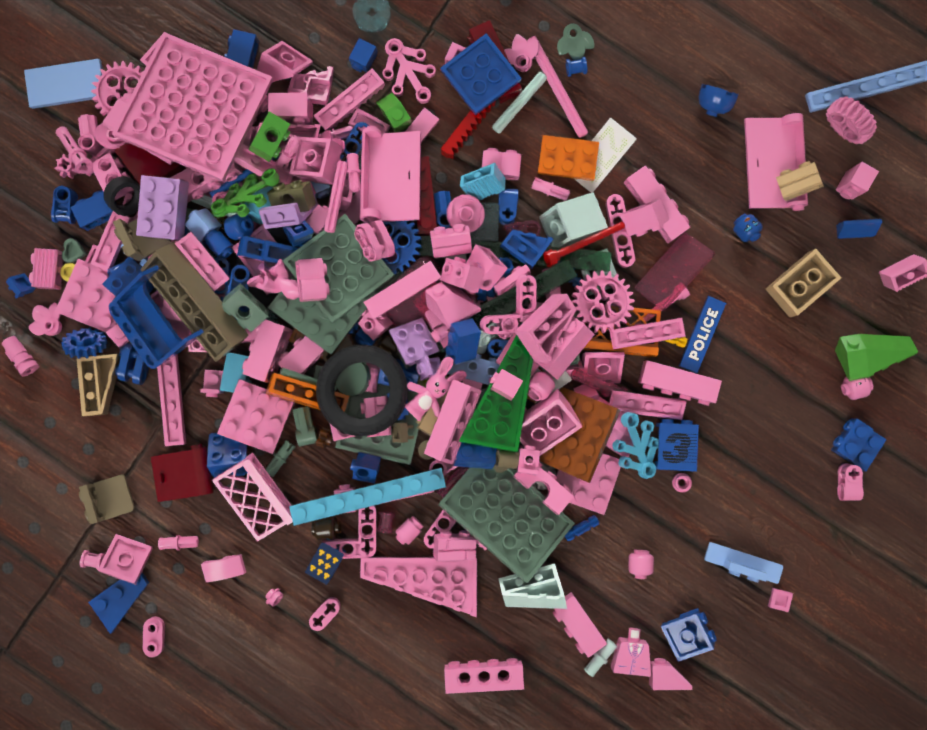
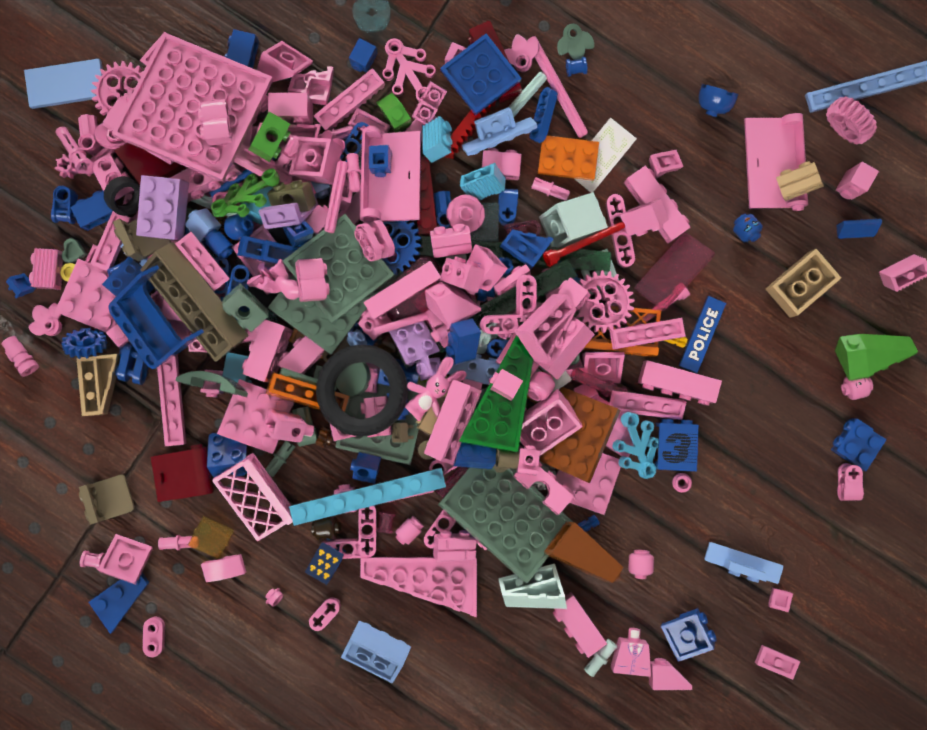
bright pink brick [444,658,524,694] -> none
none -> sand green slope [175,371,248,397]
none -> clear yellow piece [188,516,234,559]
none -> bright pink brick [198,99,232,145]
none -> bright pink torso [264,408,314,443]
none -> light blue slope [341,621,411,683]
none -> light blue plate [347,329,367,346]
none -> blue brick [369,145,392,177]
none -> bright pink bar [372,312,428,336]
none -> bright pink slope [412,81,447,124]
none -> medium azure brick [422,116,452,163]
none -> light blue bracket [462,107,538,156]
none -> blue beam [530,87,558,143]
none -> dark orange slope [544,521,624,583]
none -> bright pink brick [558,277,591,310]
none -> bright pink slope [648,150,683,179]
none -> bright pink plate [755,645,800,680]

